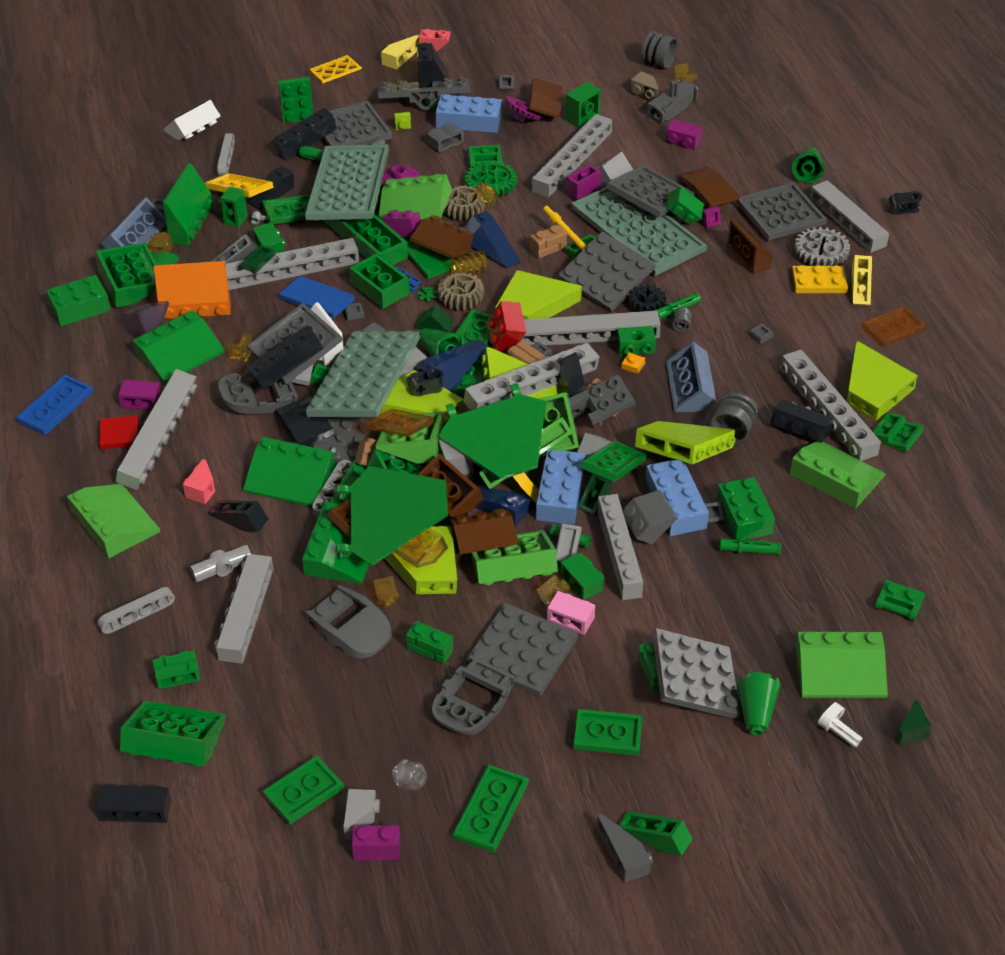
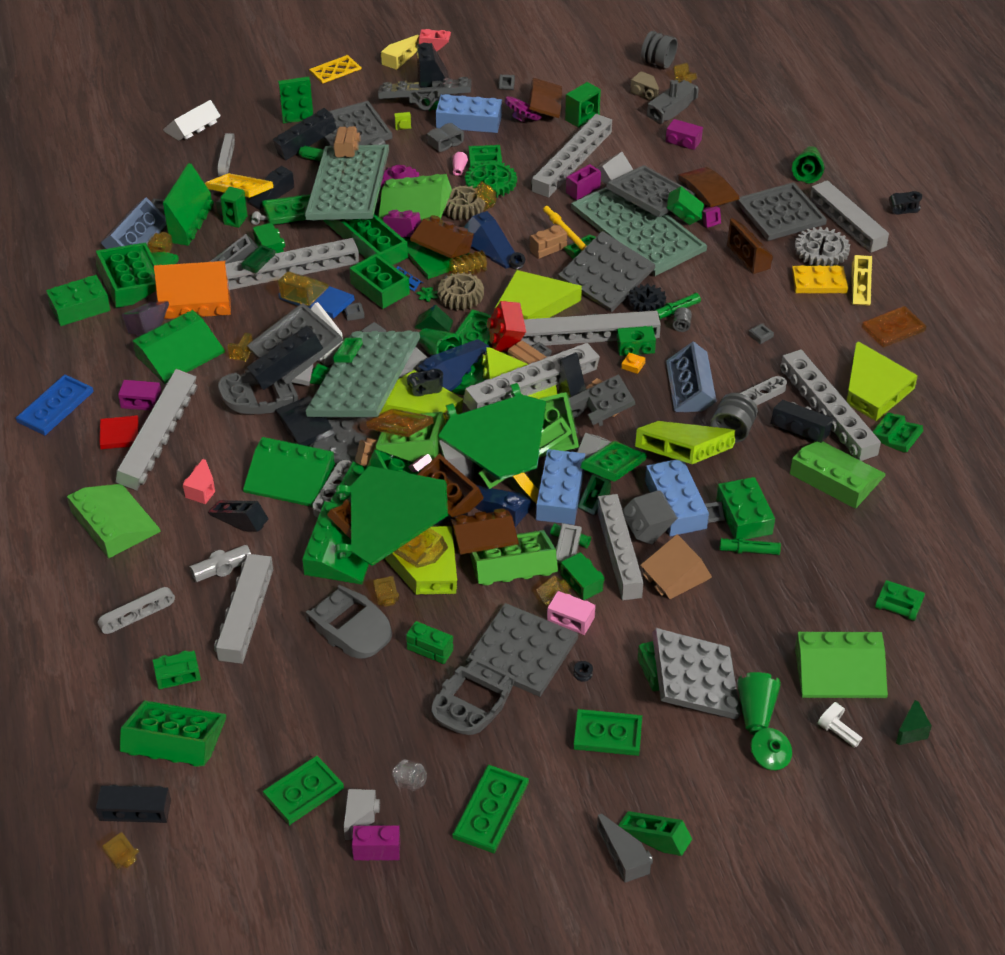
none -> clear yellow bracket [102,832,140,869]
none -> clear yellow slope [278,272,329,306]
none -> green tile [333,338,363,363]
none -> medium nougat brick [334,126,361,157]
none -> tile [409,454,432,472]
none -> bright pink cone [452,152,468,176]
none -> black bush [509,252,526,270]
none -> black bush [574,661,593,682]
none -> medium nougat slope [641,534,712,599]
none -> light grey beam [740,376,787,406]
none -> green dish [751,728,792,771]

